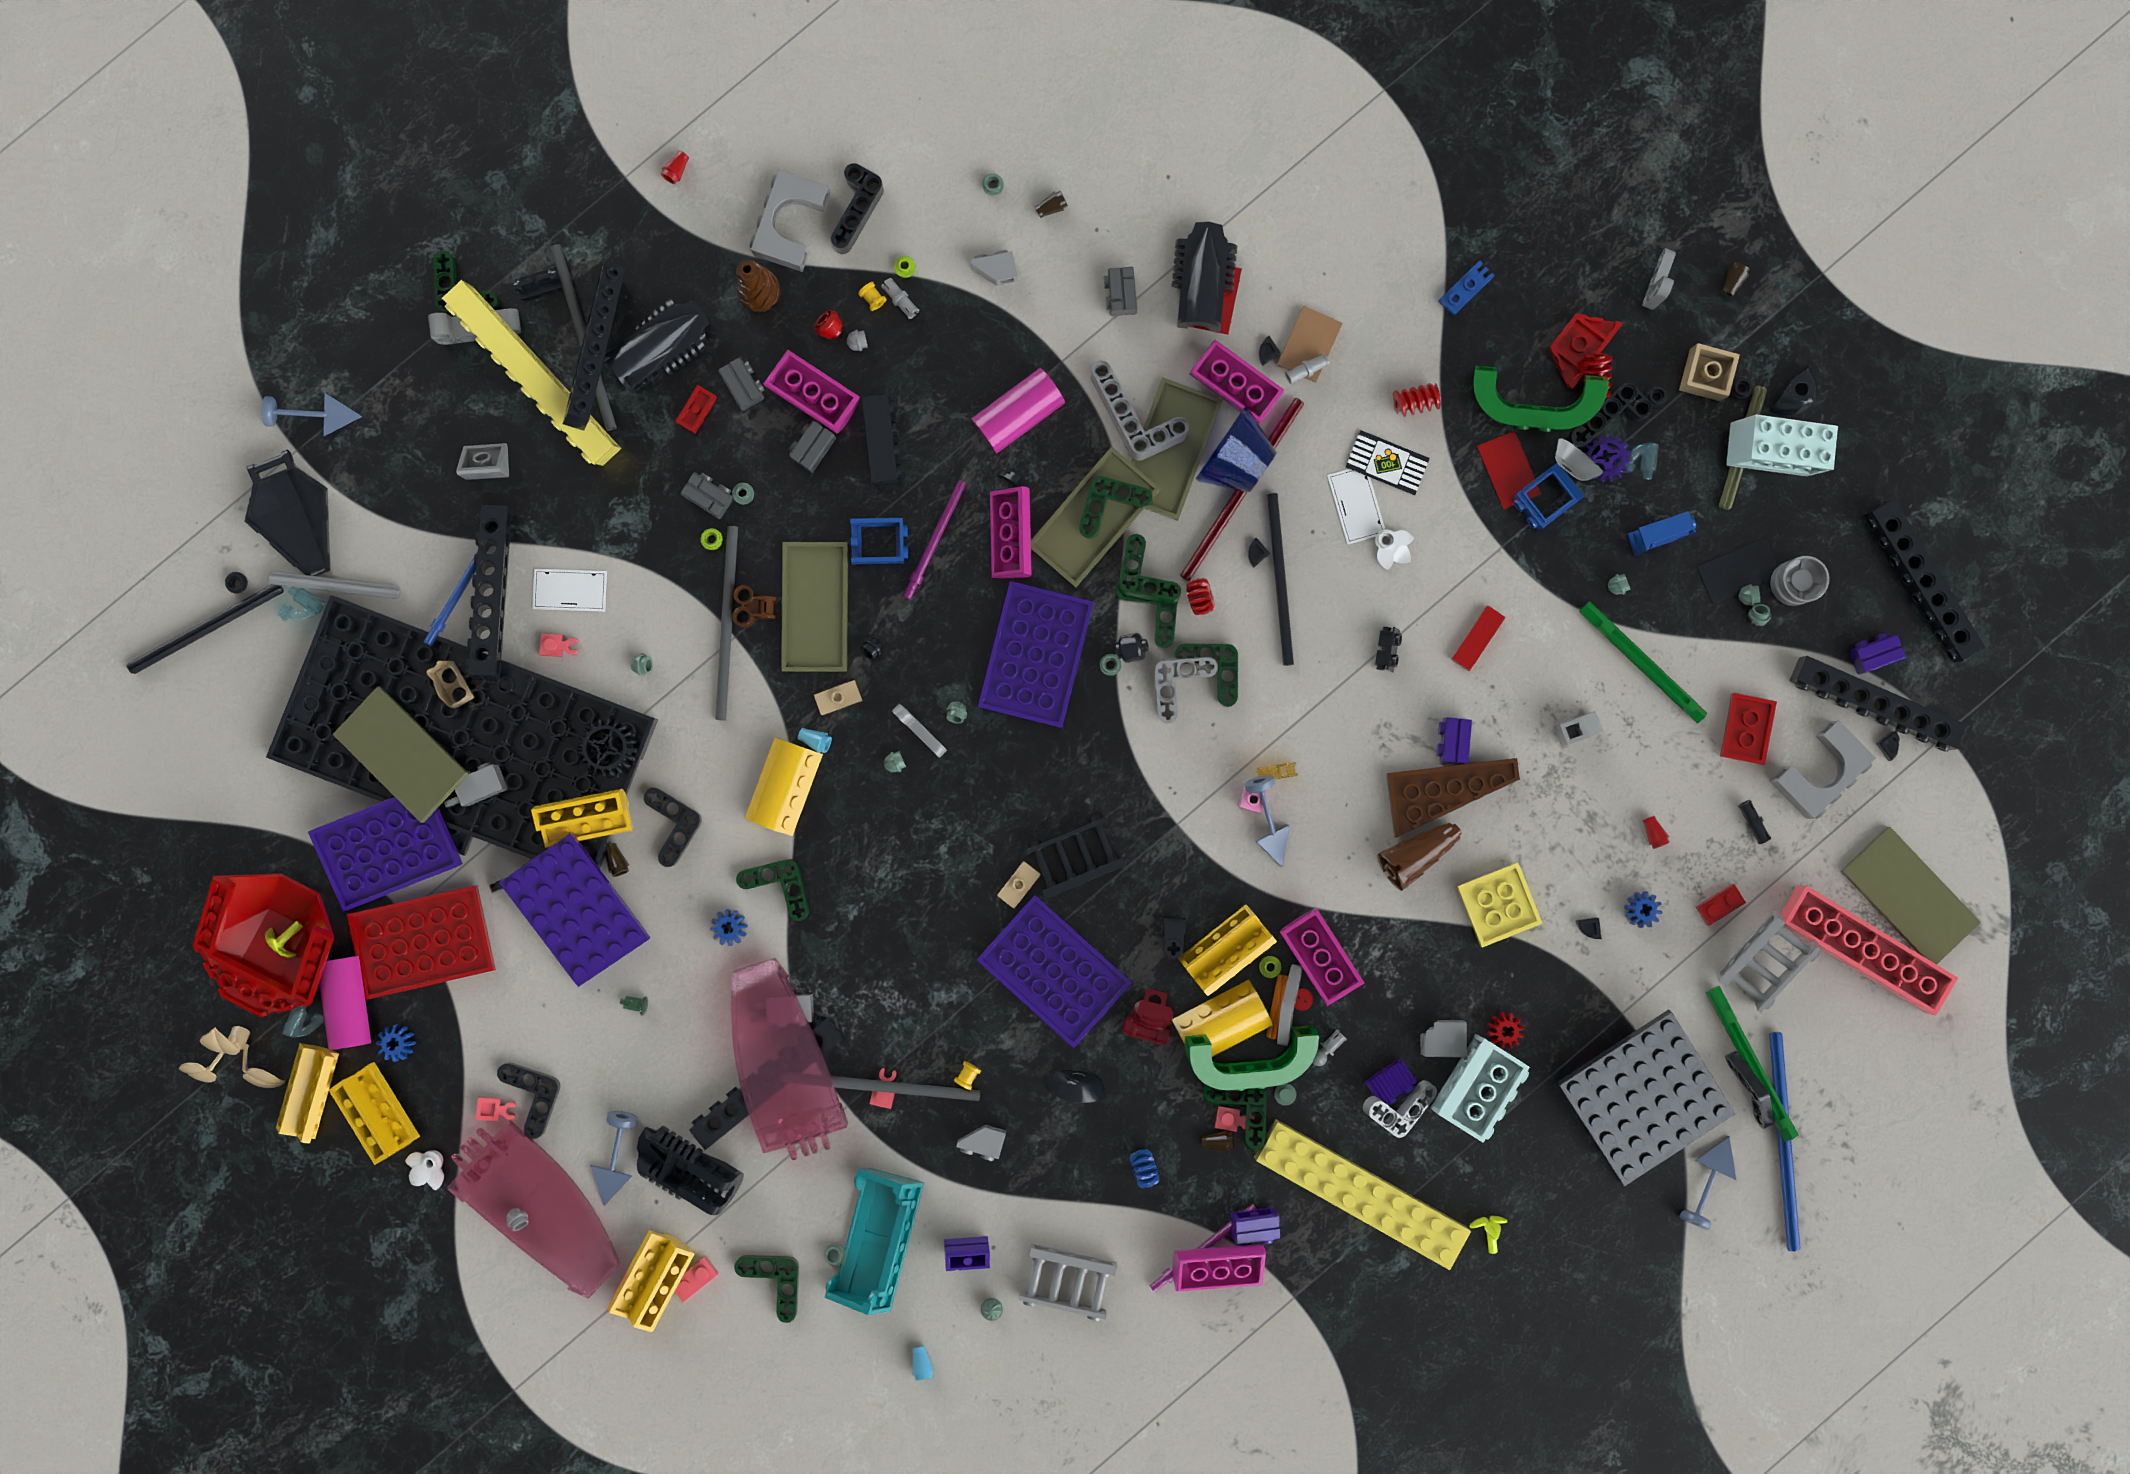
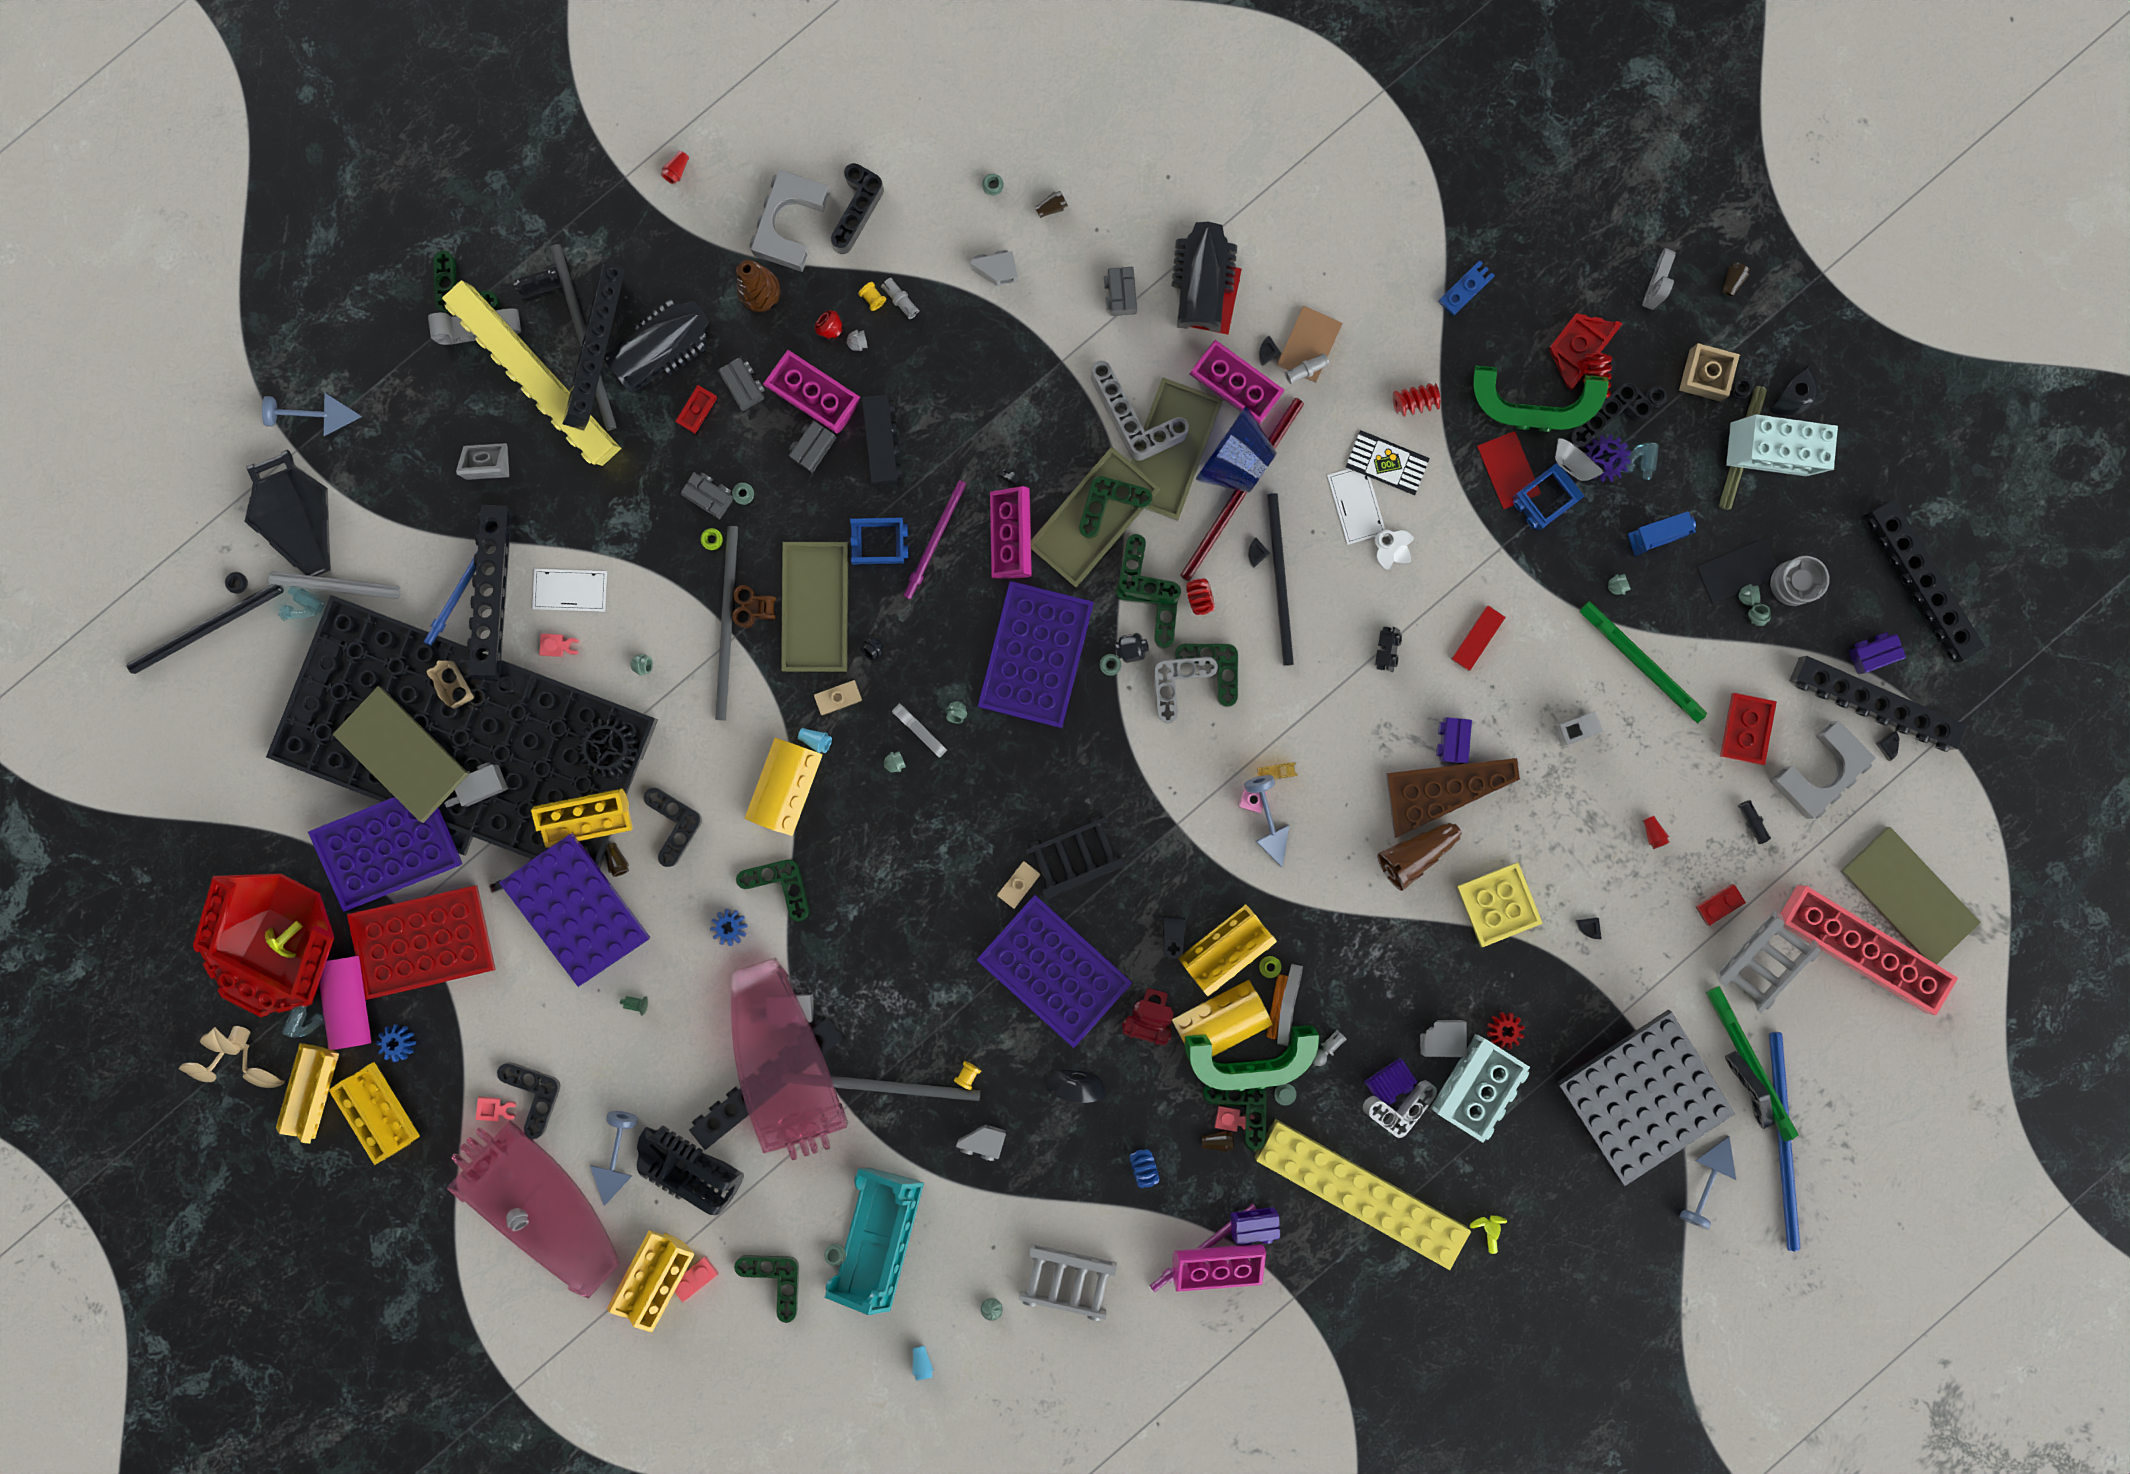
white plate [405,1151,444,1190] -> none
coral plate [870,1068,897,1109] -> none
lime plate [894,256,916,278] -> none
dark purple brick [944,1236,990,1271] -> none
dark pink brick [971,368,1065,454] -> none
dark pink brick [1280,908,1364,1006] -> none
red tile [1294,988,1313,1011] -> none
blue gear [1624,891,1663,928] -> none

